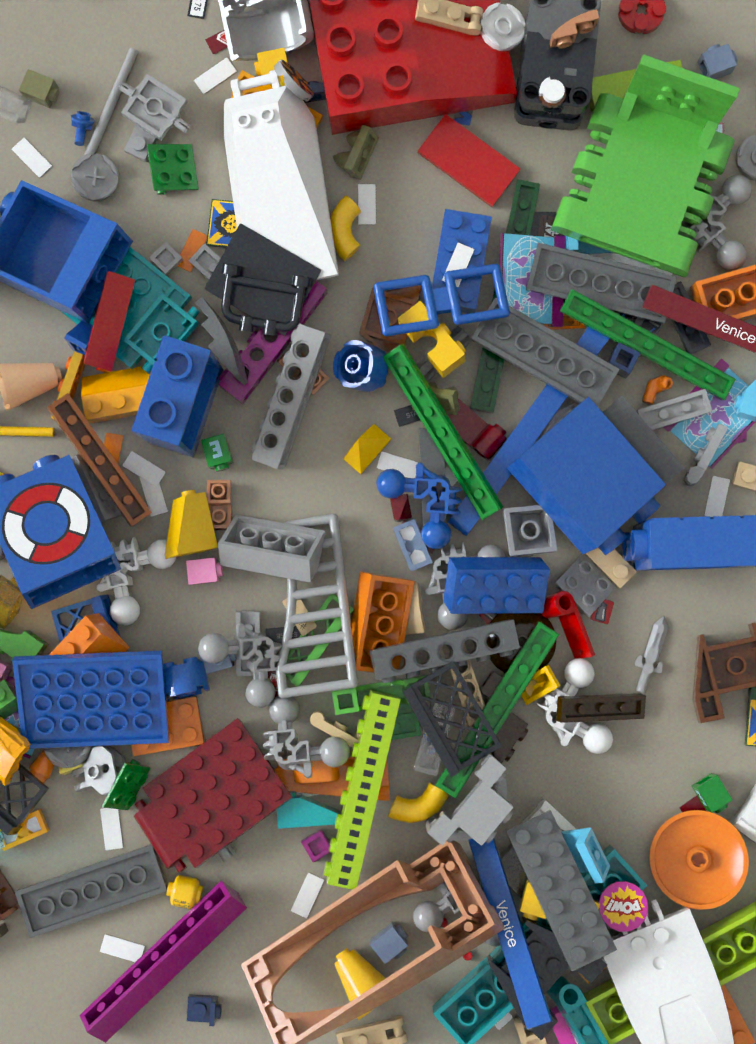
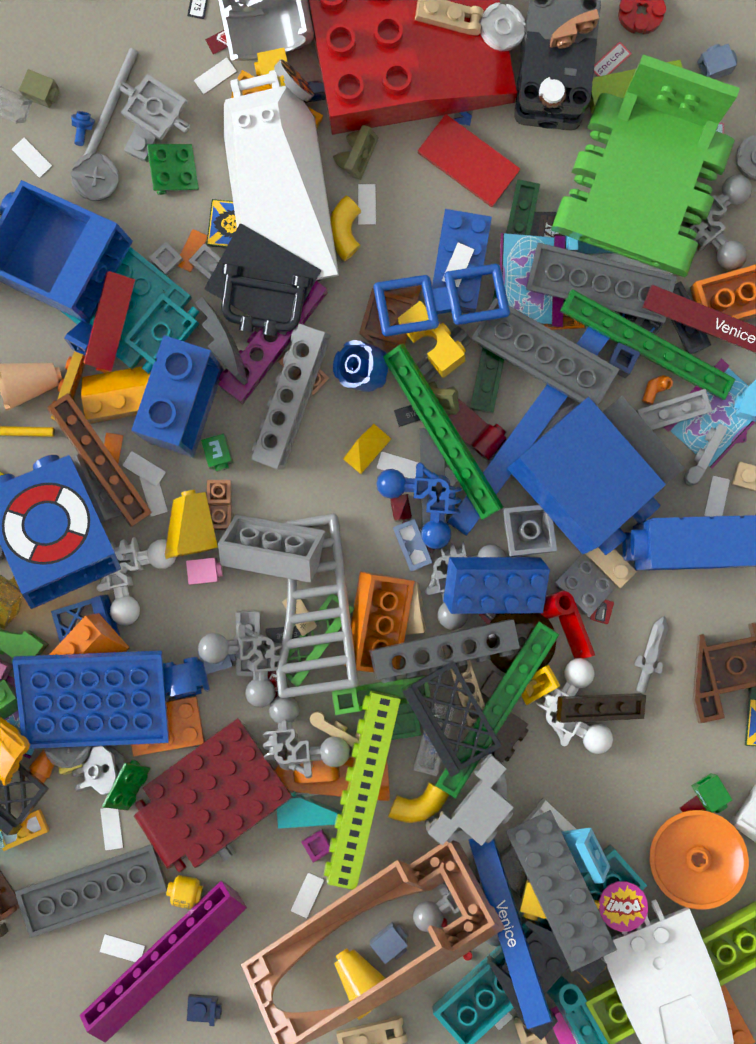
none -> white sticker [594,42,632,76]

